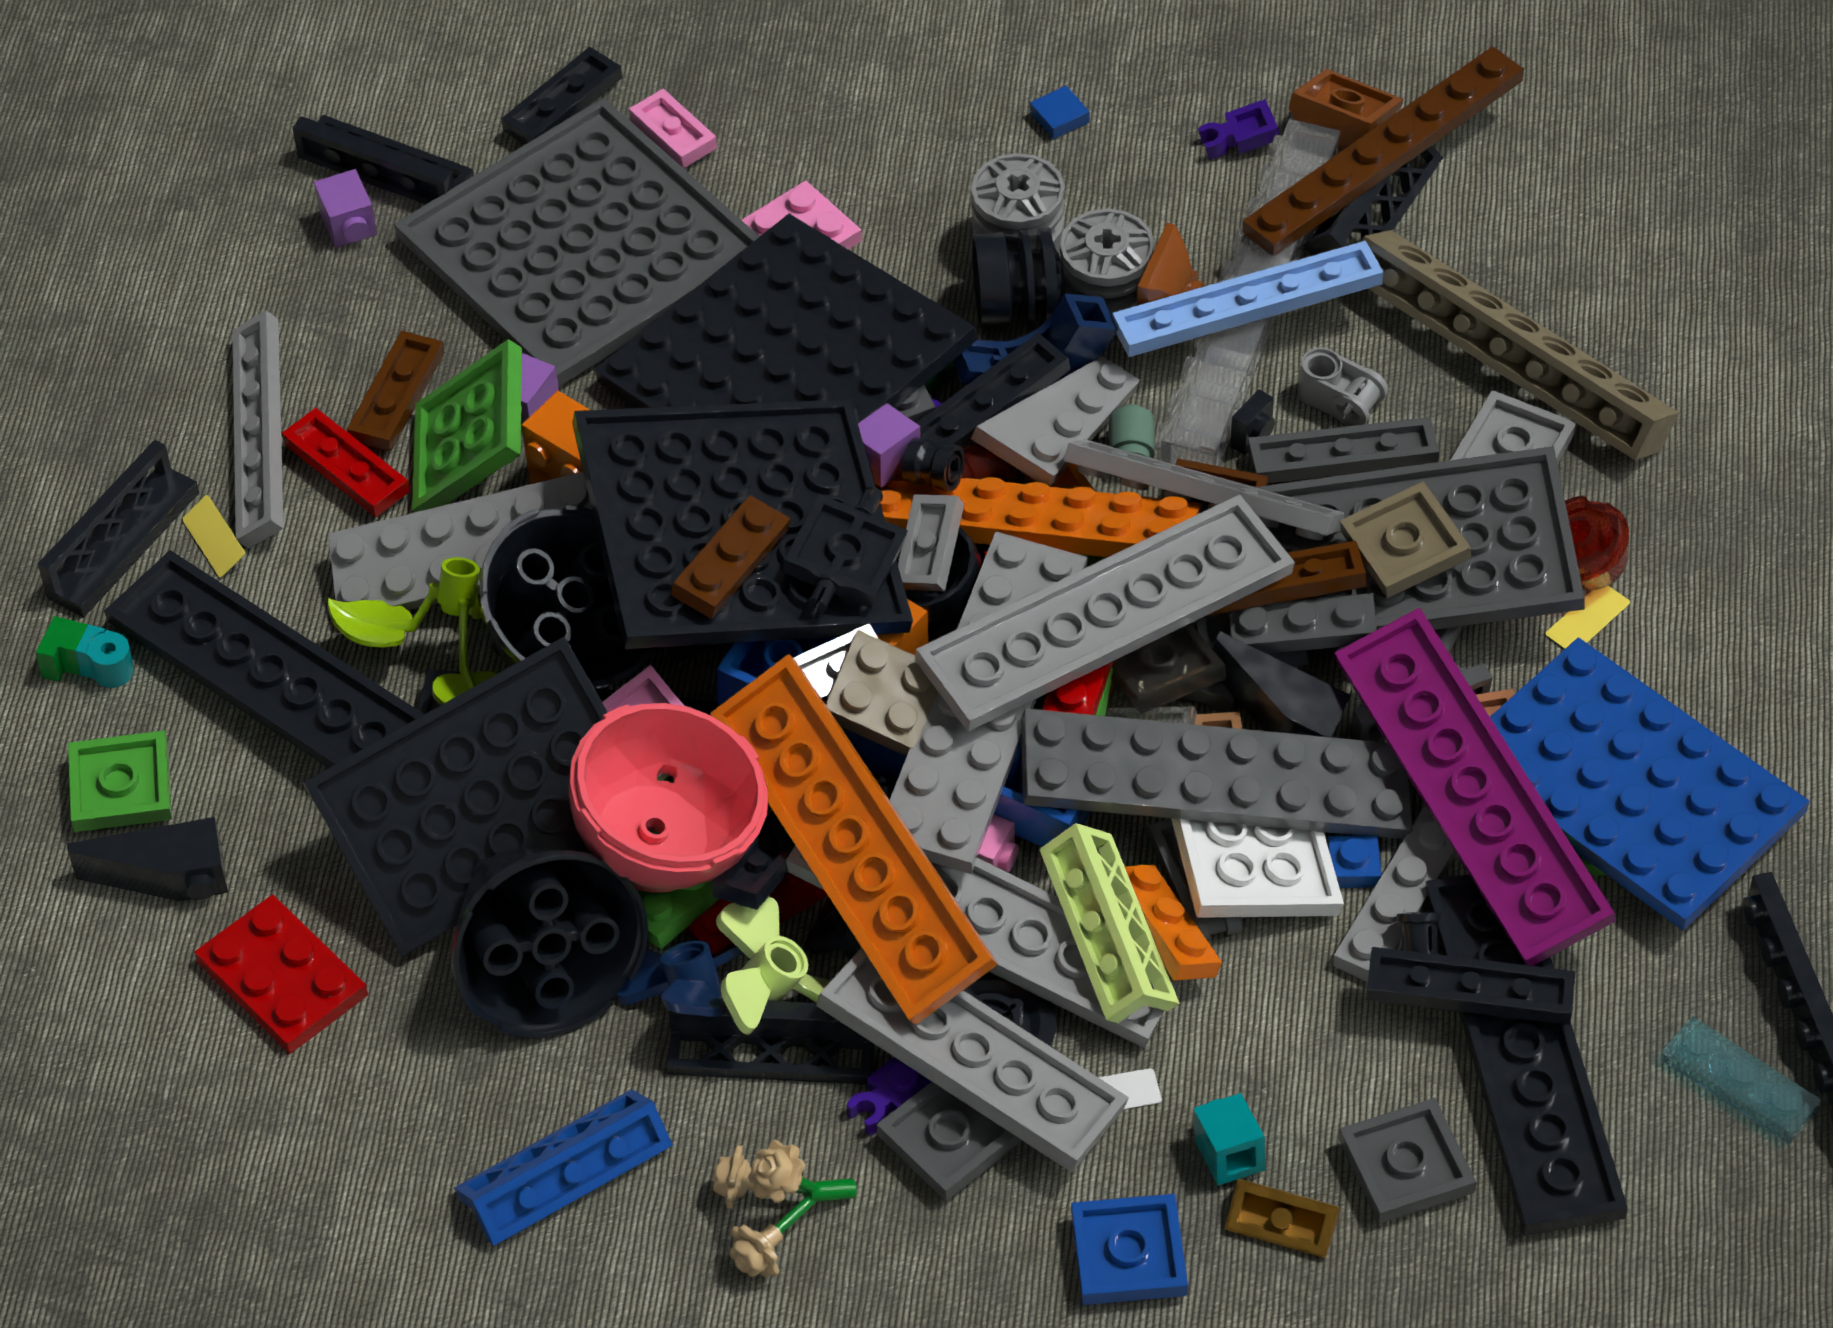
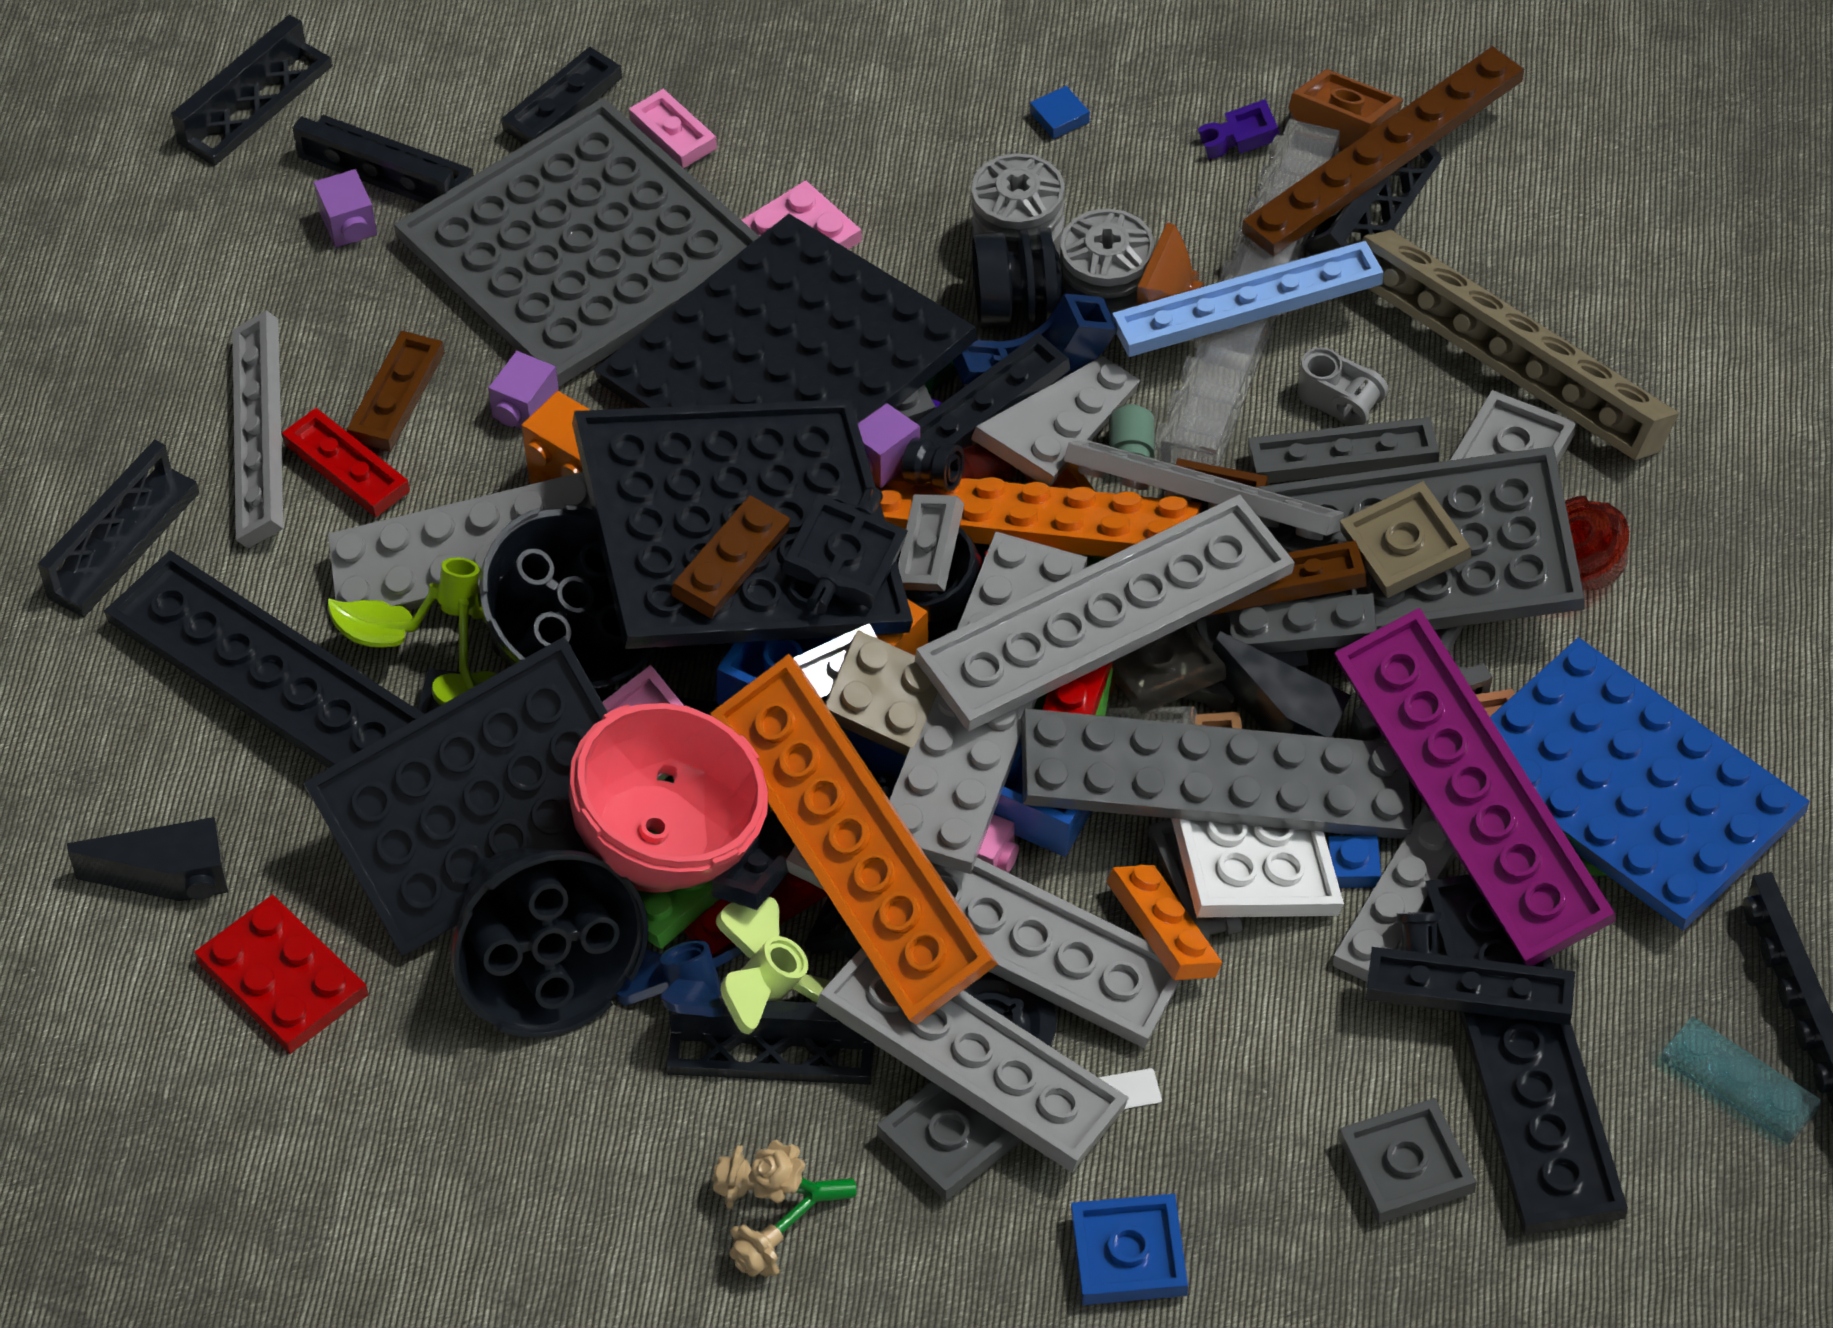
leg [35,616,134,688] -> none
bright green plate [68,730,172,832] -> none
light yellow sticker [182,495,245,577] -> none
bright green plate [412,339,522,512] -> none
blue fence [454,1089,673,1245] -> none
dark purple plate [847,1057,932,1136] -> none
yellowish green fence [1039,823,1180,1023] -> none
teal brick [1193,1093,1266,1186] -> none
pearl gold slope [1224,1179,1342,1258] -> none
black plate [1230,389,1275,455] -> none
light yellow sticker [1545,582,1630,649] -> none
none -> black fence [171,14,332,166]

